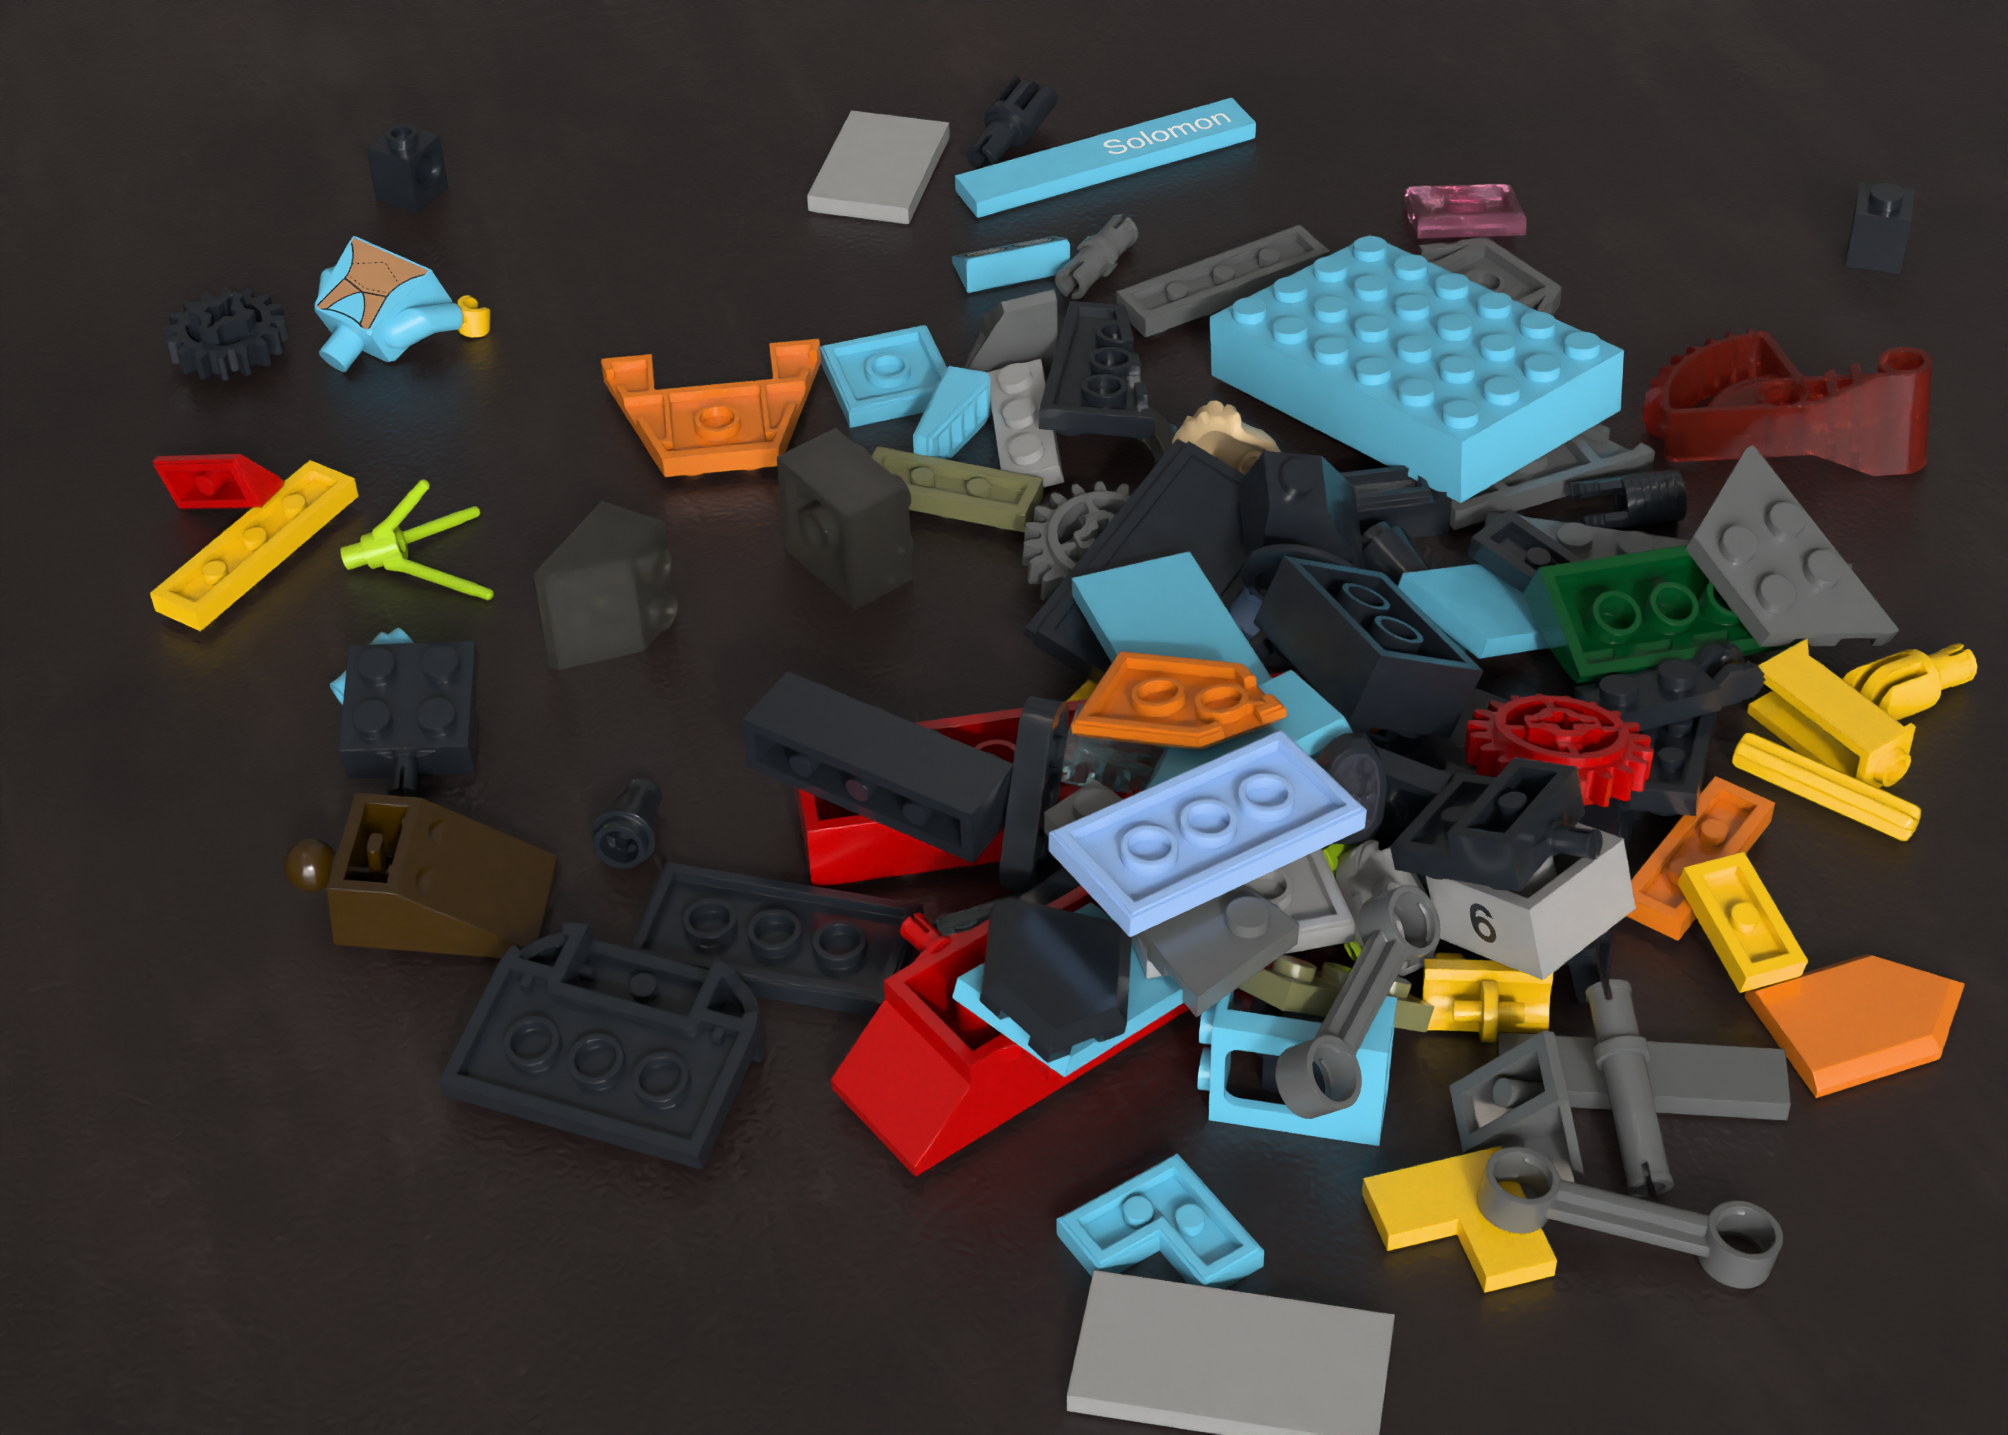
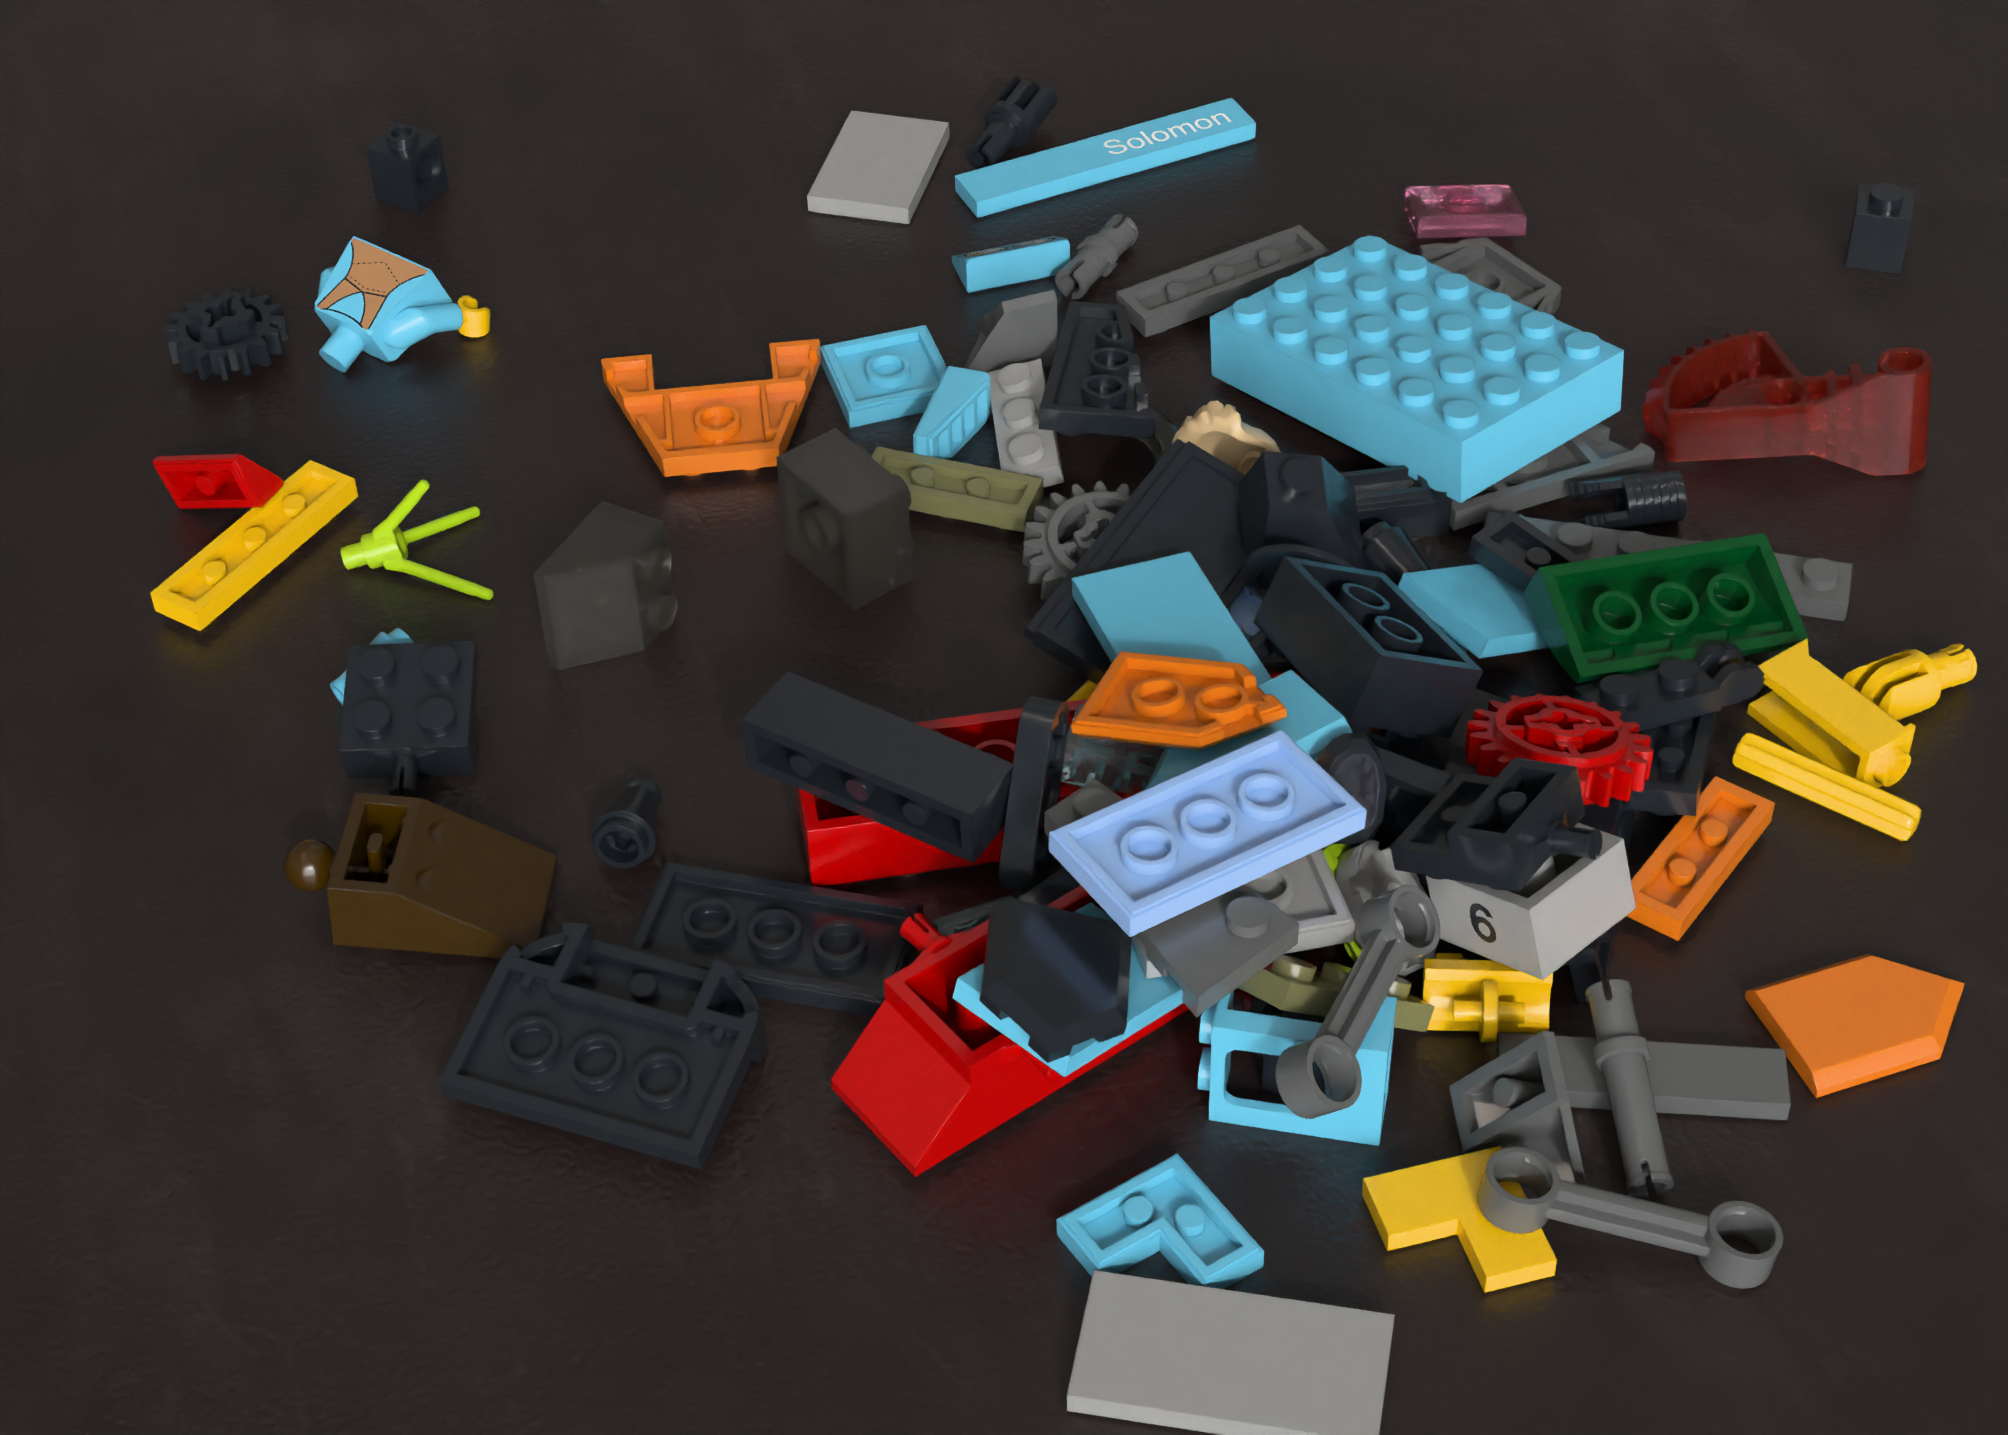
yellow plate [1677,852,1808,993] -> none
dark grey wing [1685,445,1899,647] -> none

